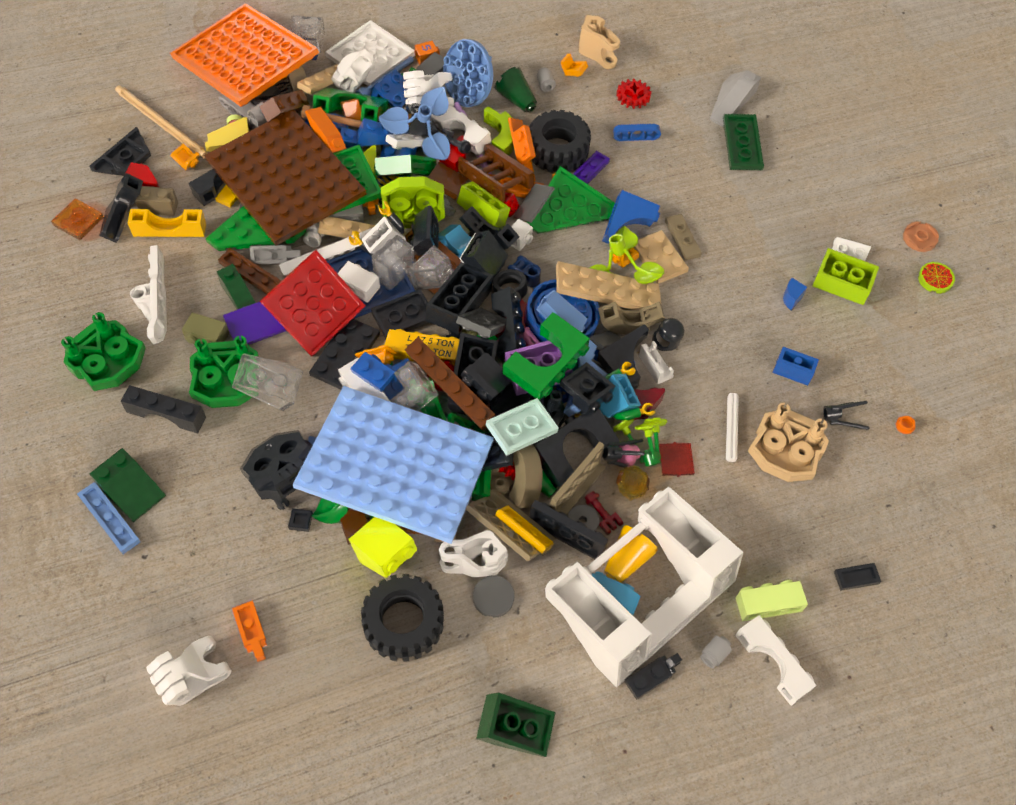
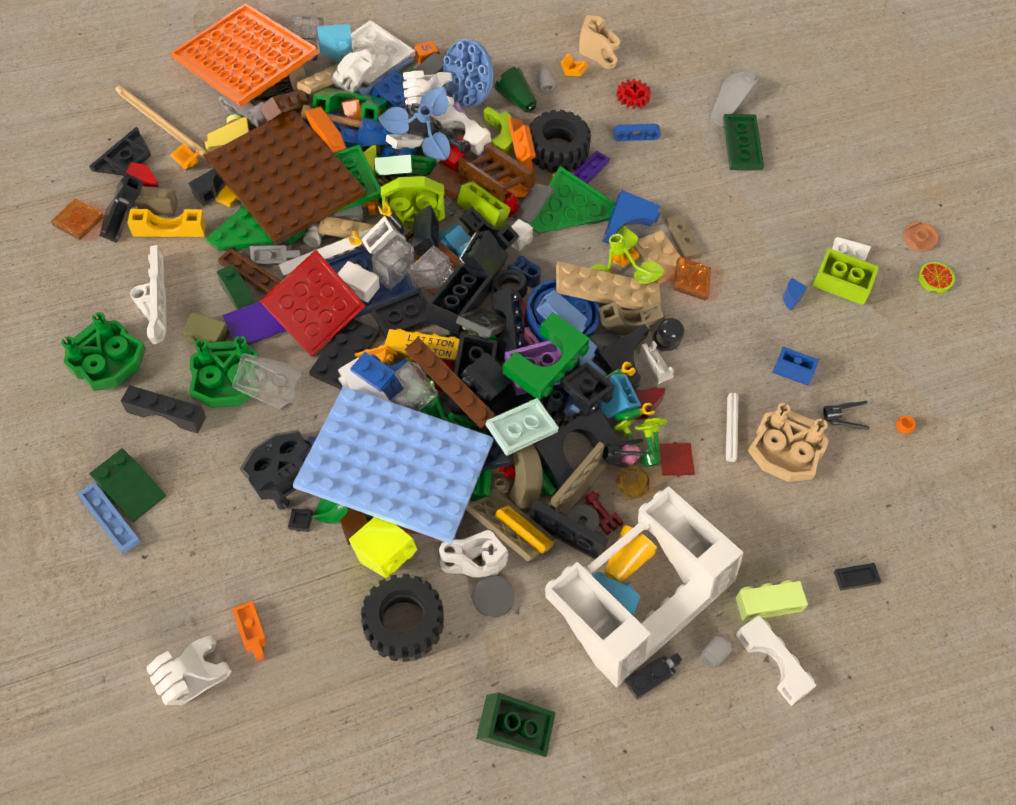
none -> medium azure slope [317,24,353,64]
none -> clear orange plate [673,257,711,301]

